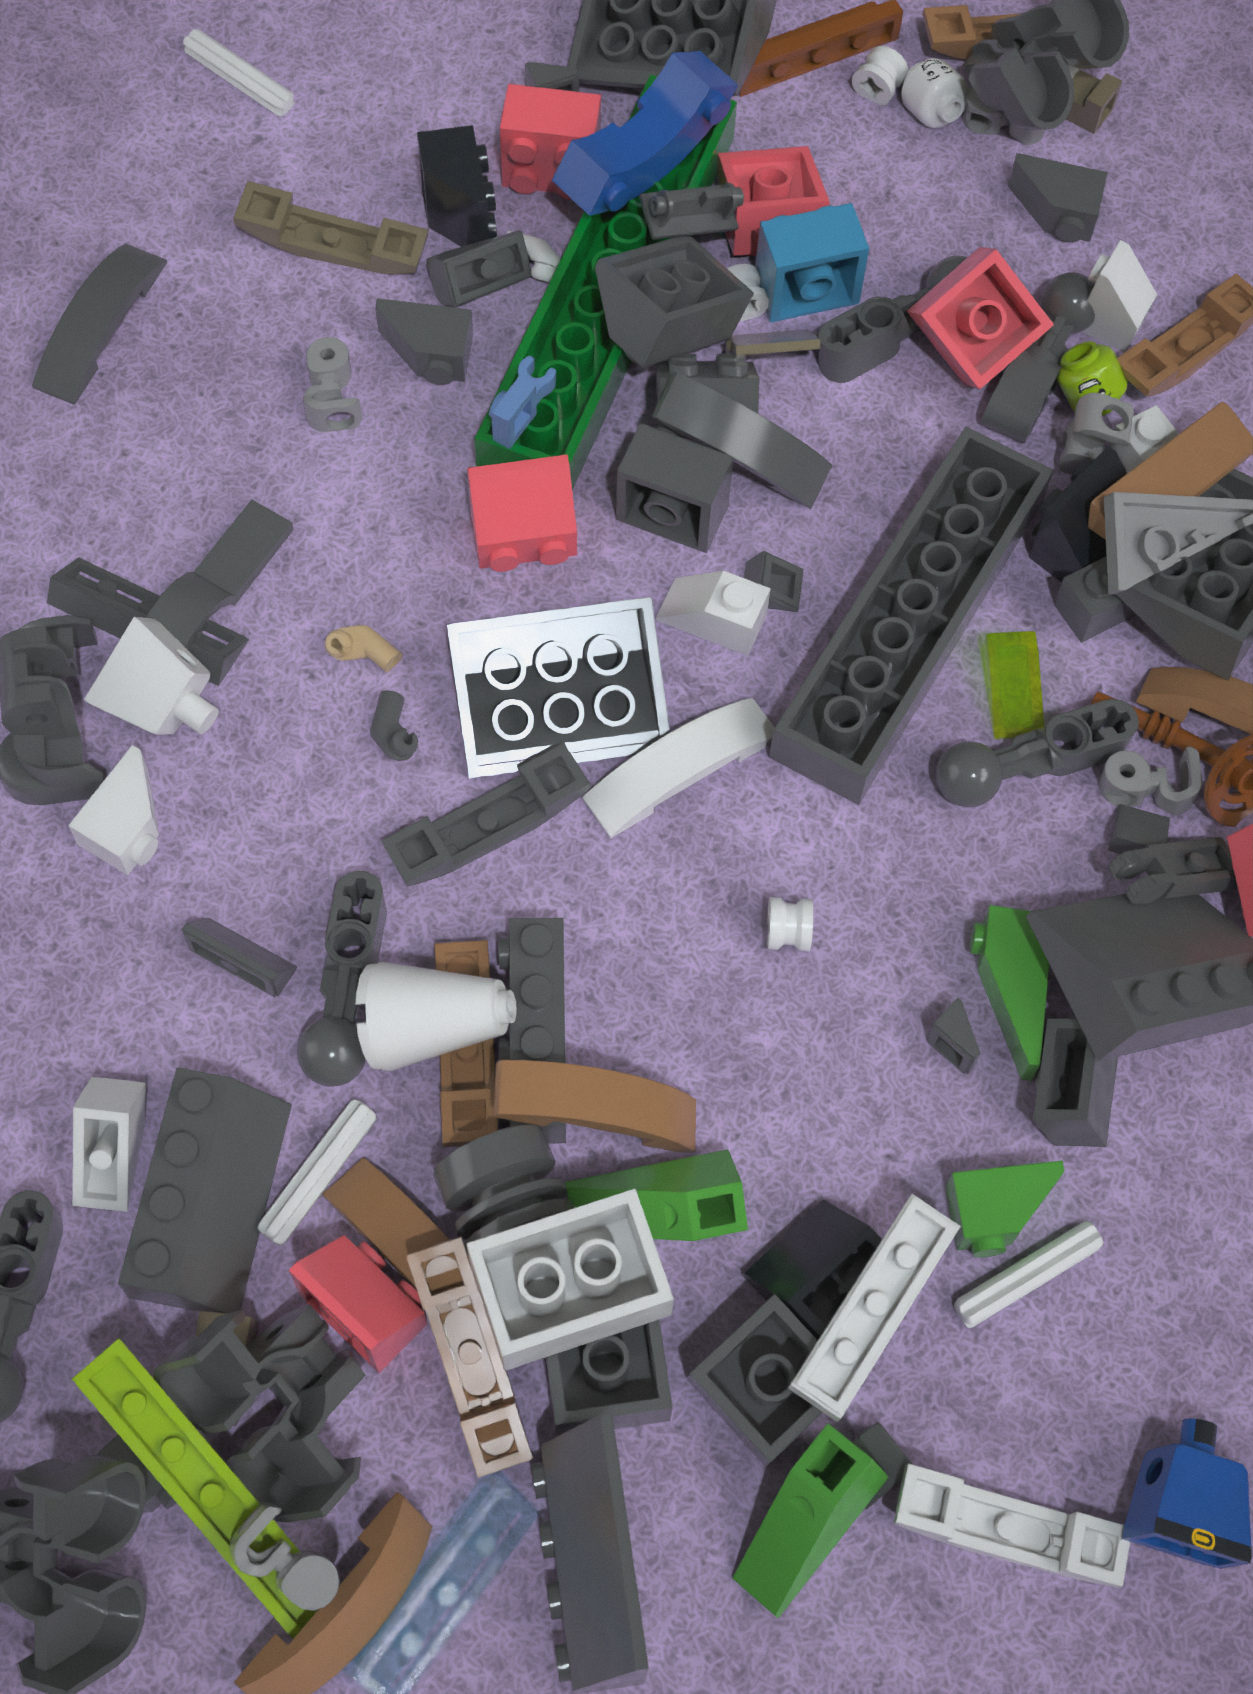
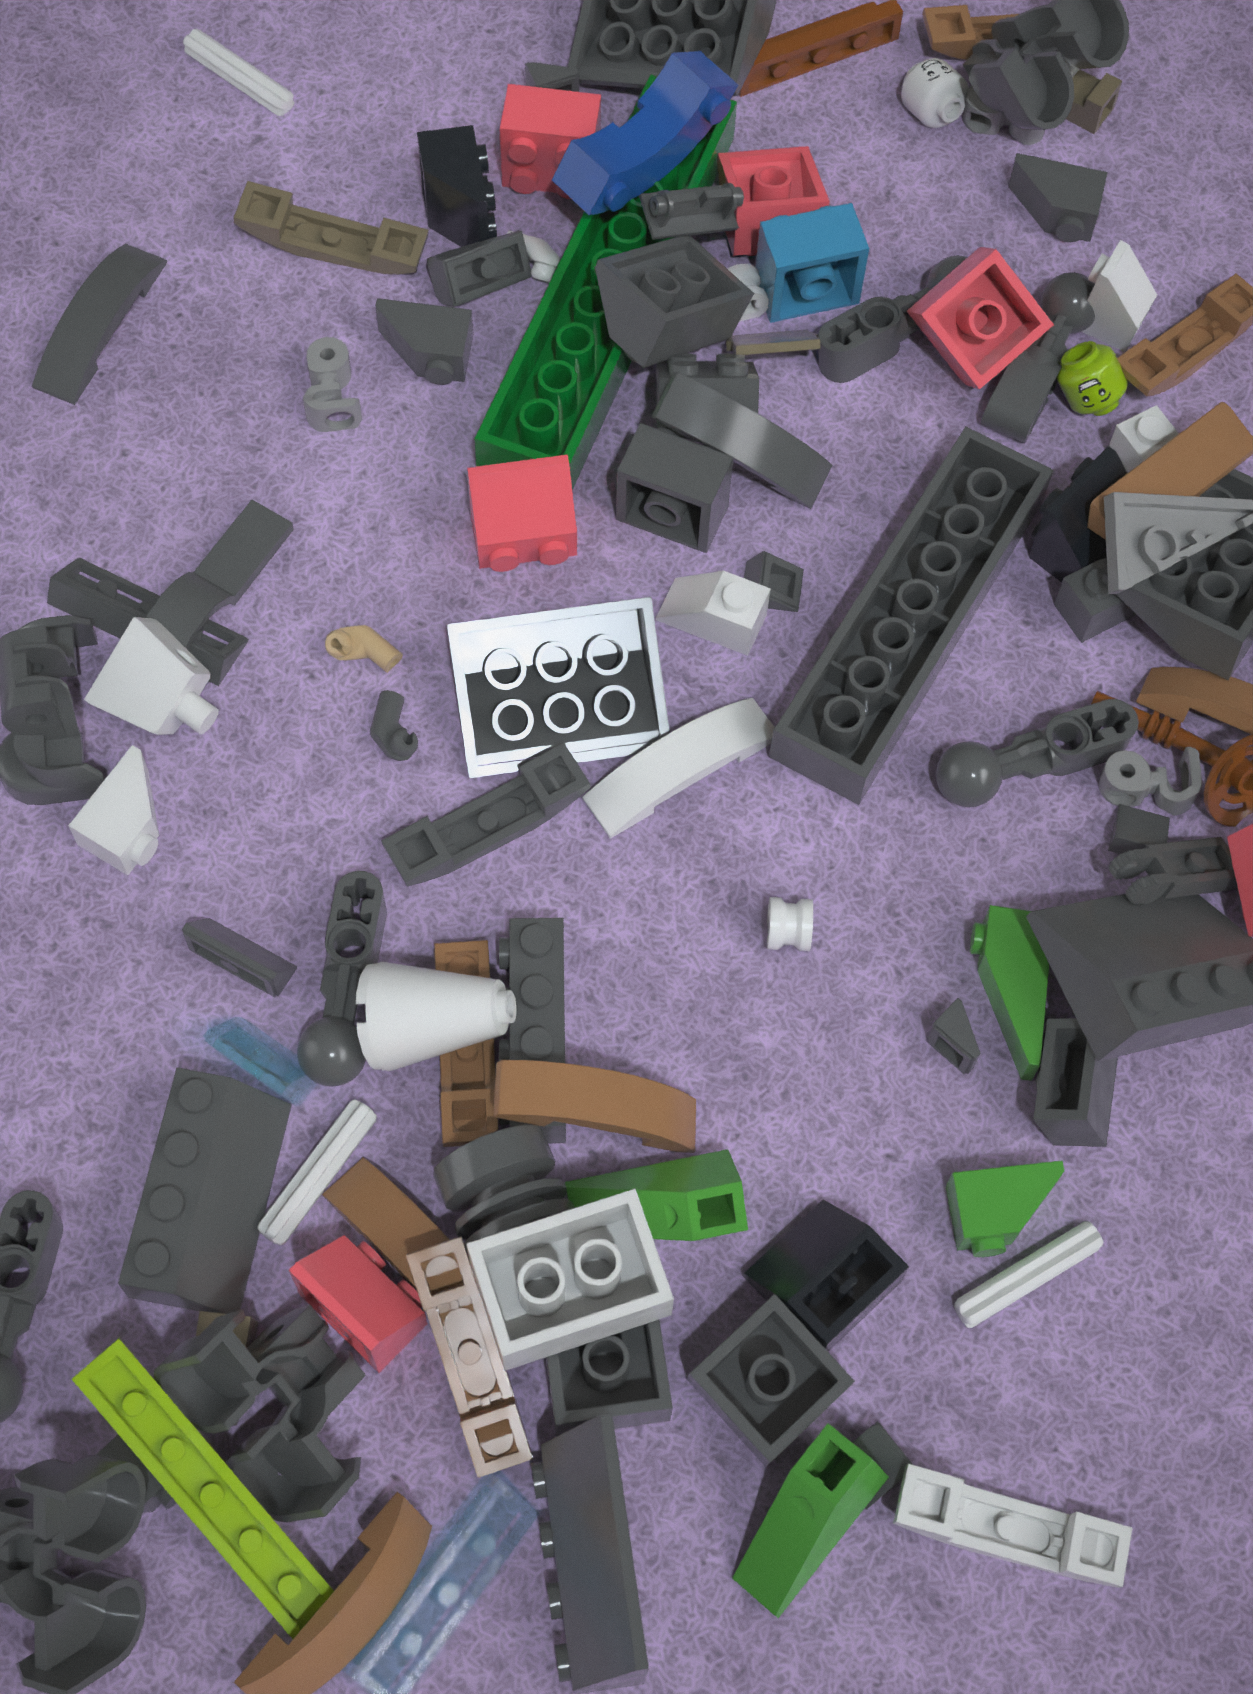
white slope [72,1077,146,1212] -> none
light grey leg [229,1502,339,1611] -> none
medium blue plate [489,356,556,449] -> none
white tile [788,1194,961,1422] -> none
white wheel [852,46,909,106] -> none
clear neon green slope [982,631,1045,739] -> none
light grey leg [1058,393,1133,475] -> none
blue torso [1122,1418,1252,1569] -> none
none -> clear light blue slope [203,1017,317,1107]

